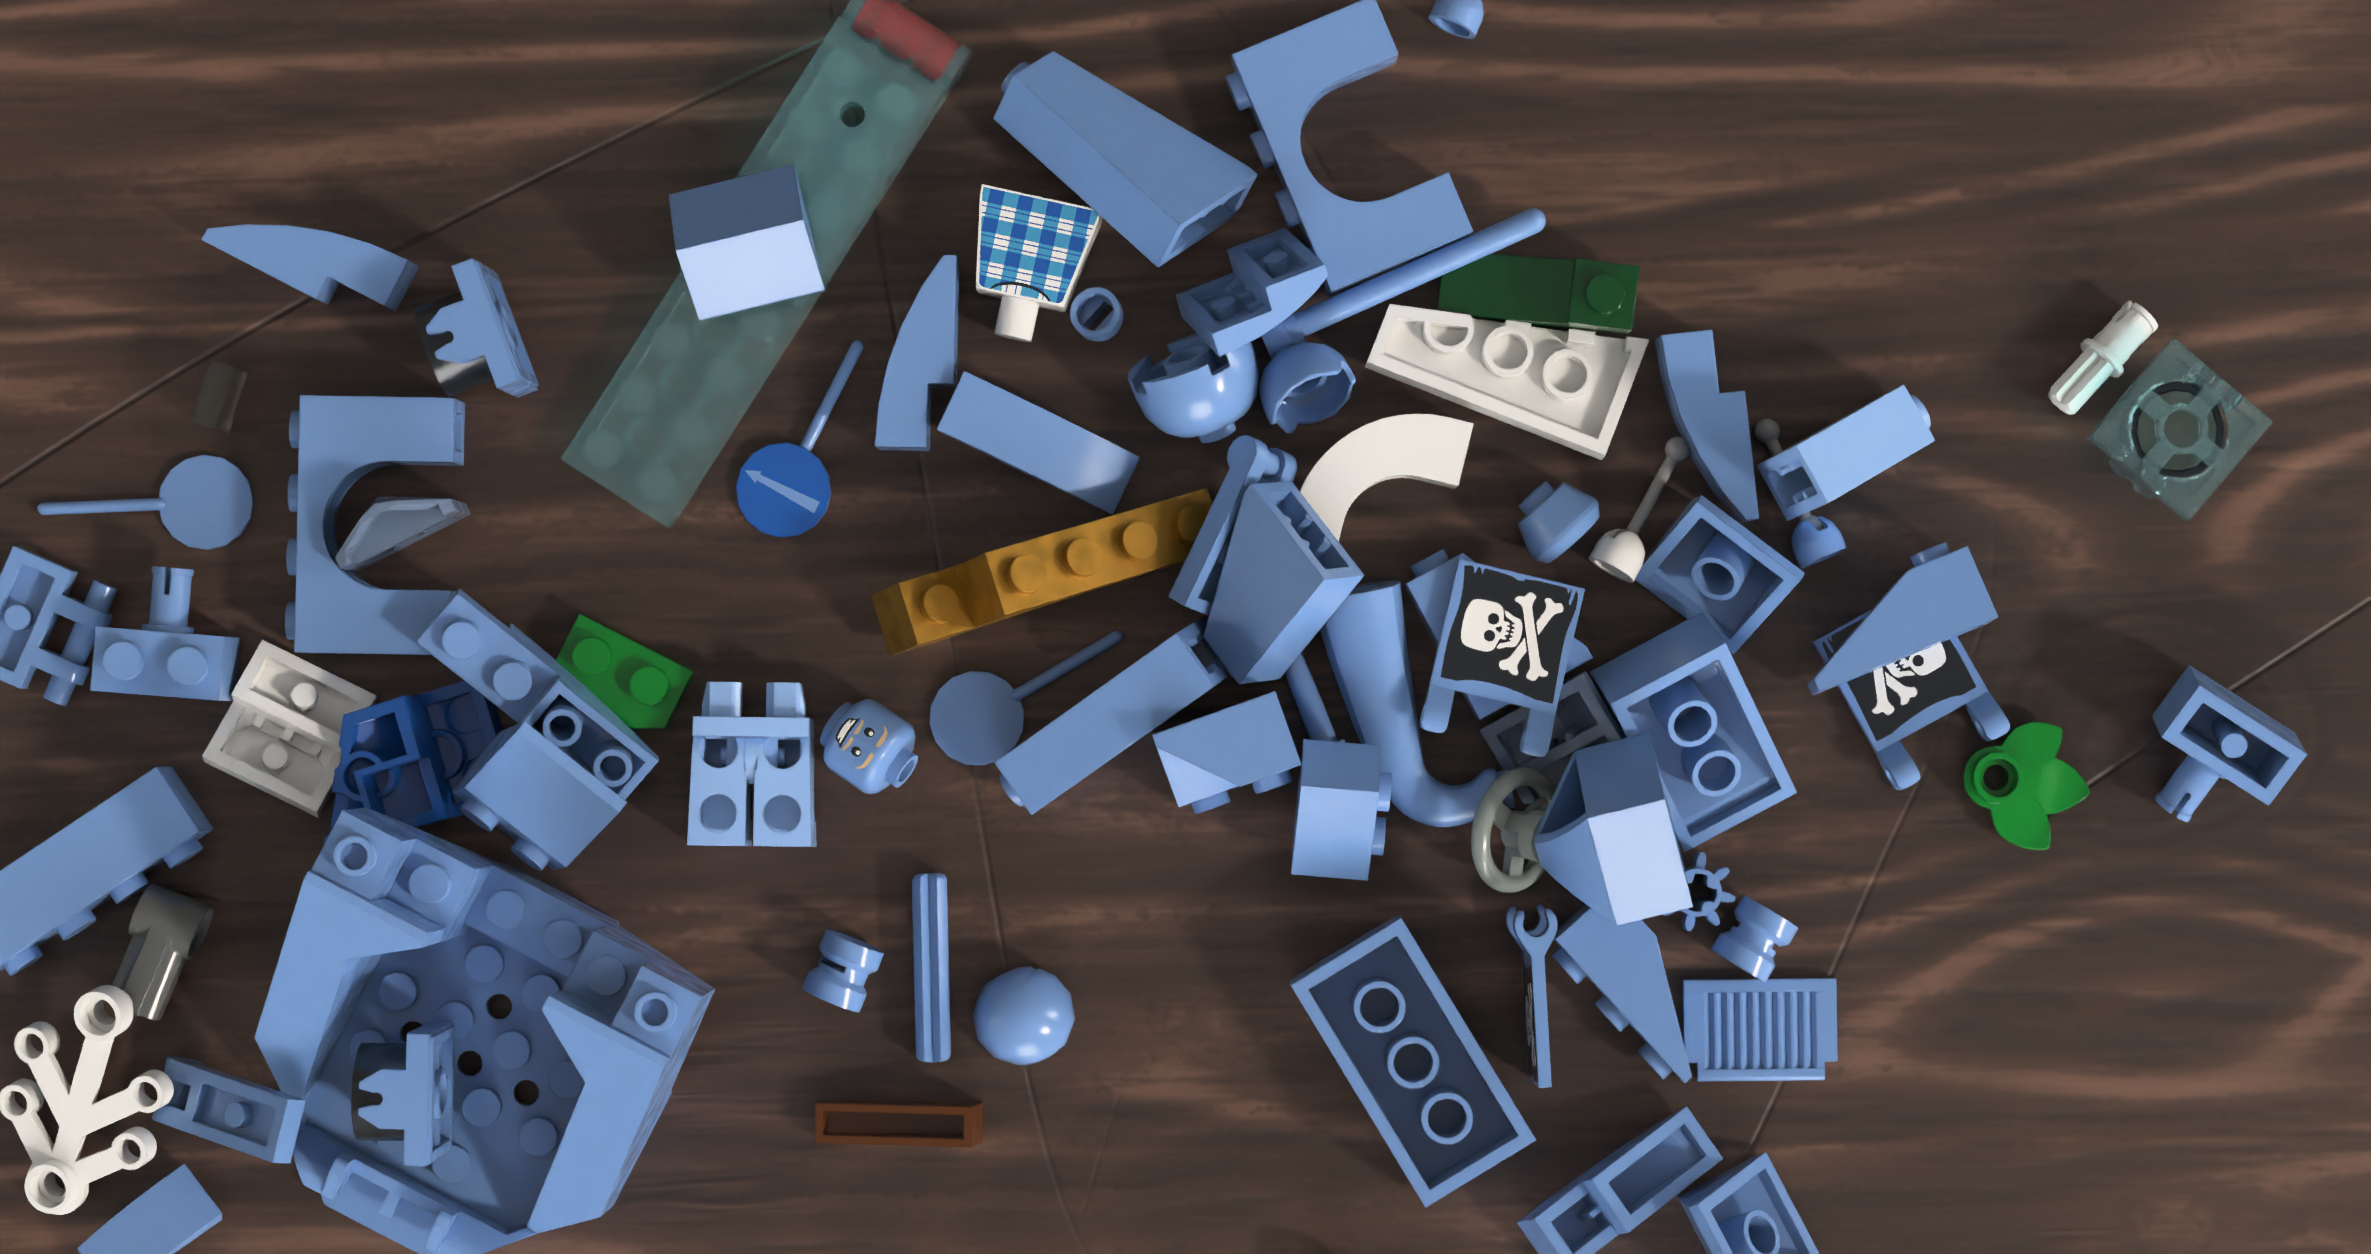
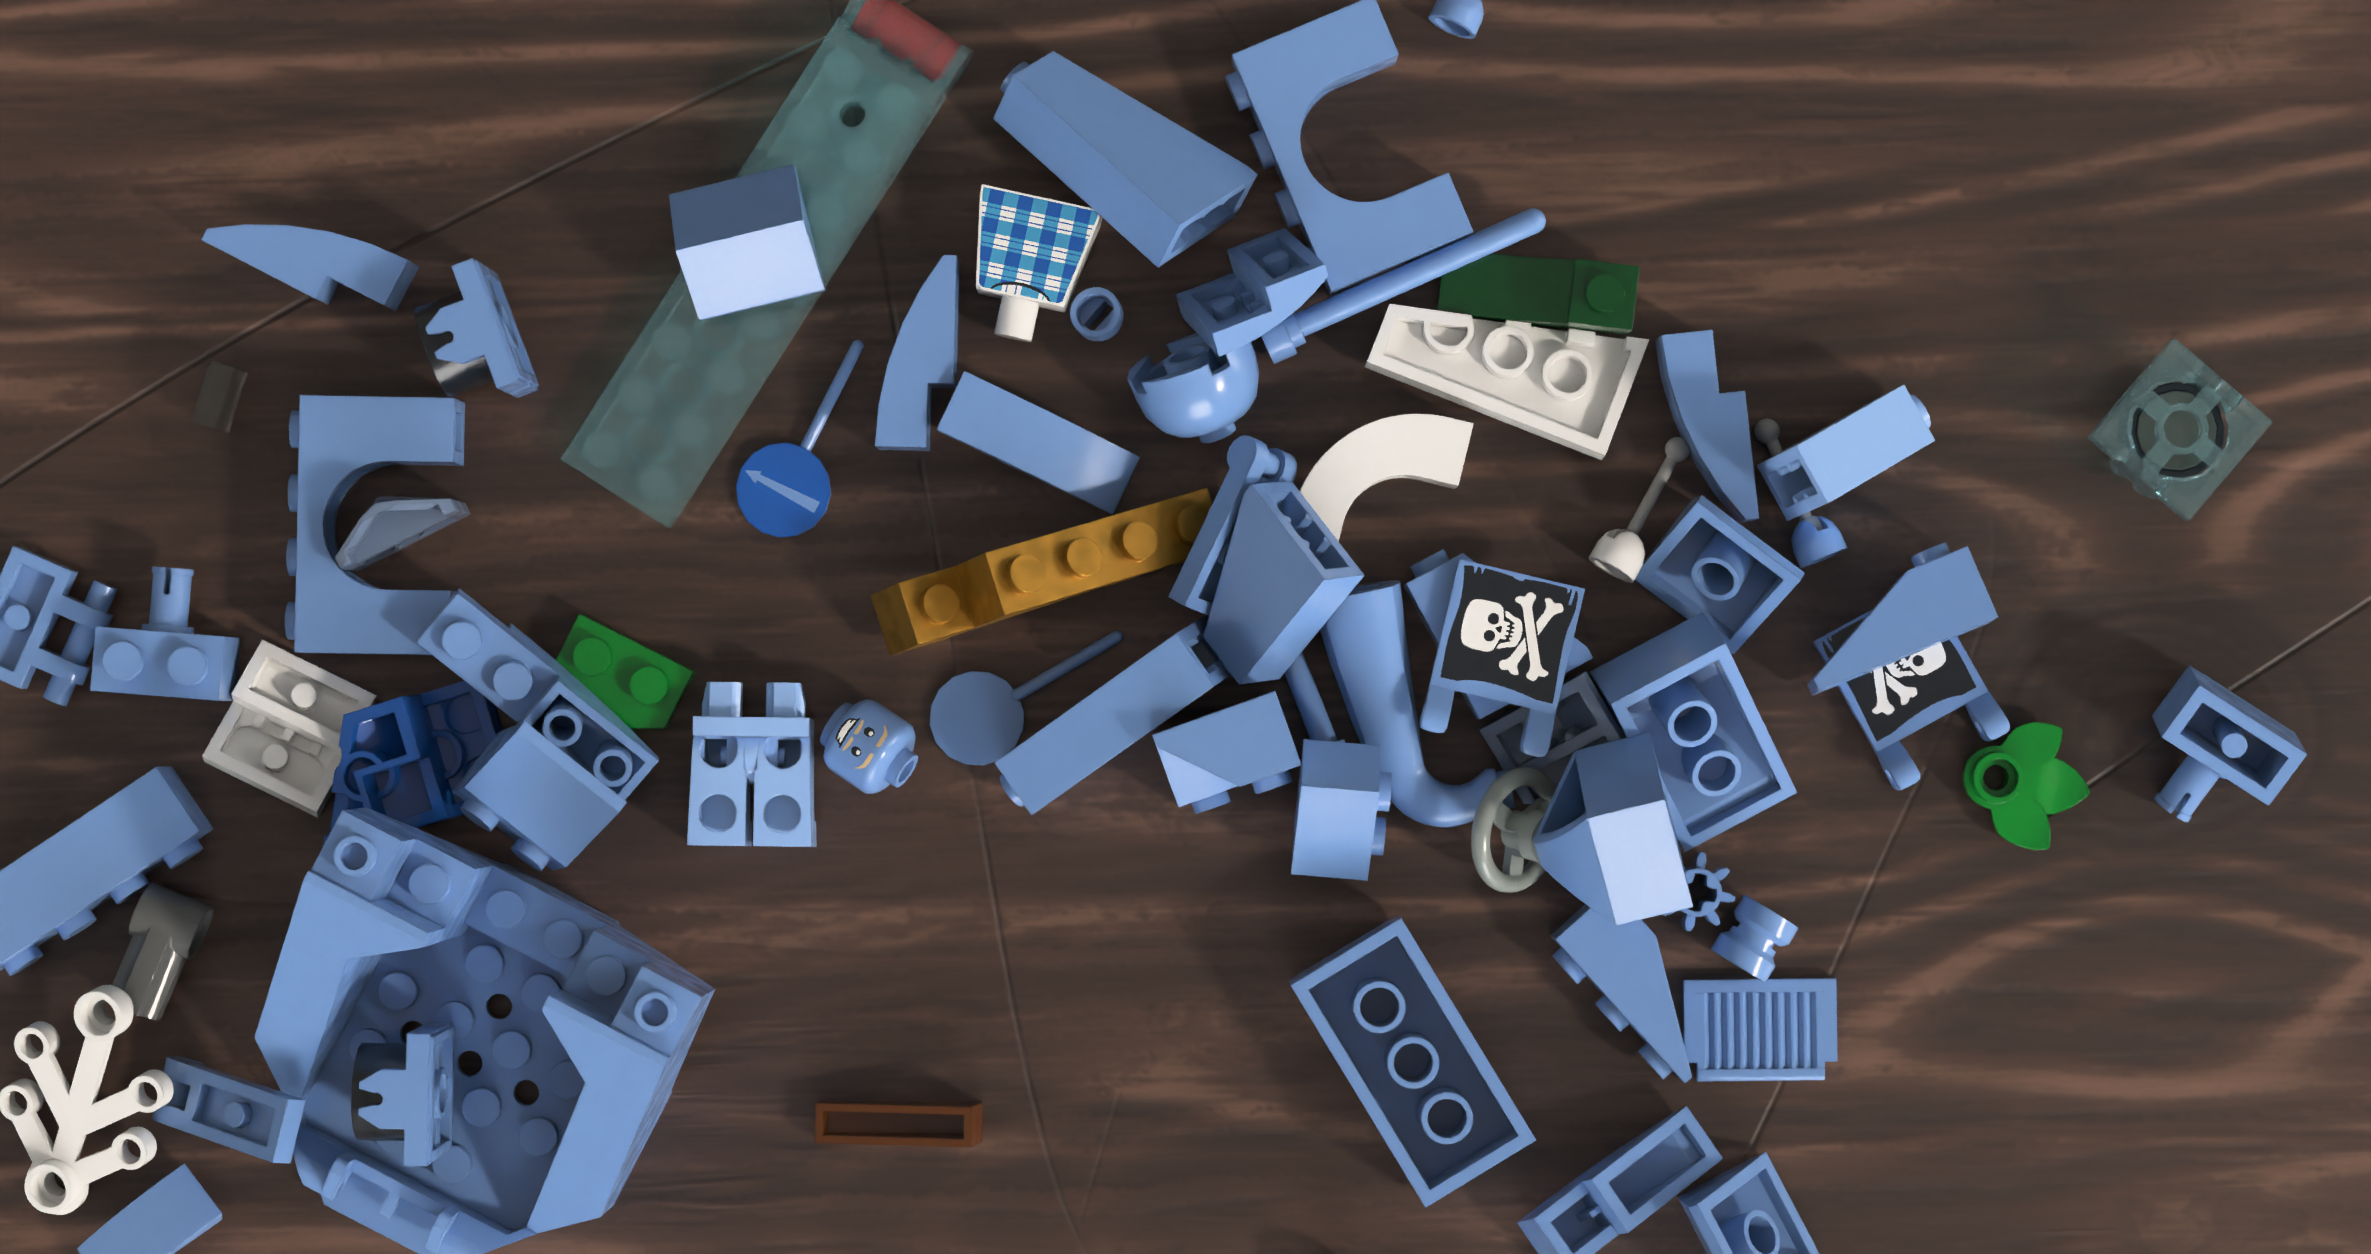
medium blue piece [37,455,254,550] -> none
medium blue wheel [801,928,884,1013] -> none
medium blue axle [912,873,951,1063] -> none
medium blue hair [972,966,1075,1065] -> none
medium blue hair [1258,342,1356,433] -> none
medium blue flag [1505,904,1557,1088] -> none
medium blue cone [1517,481,1600,563] -> none
white axle [2048,300,2158,415] -> none

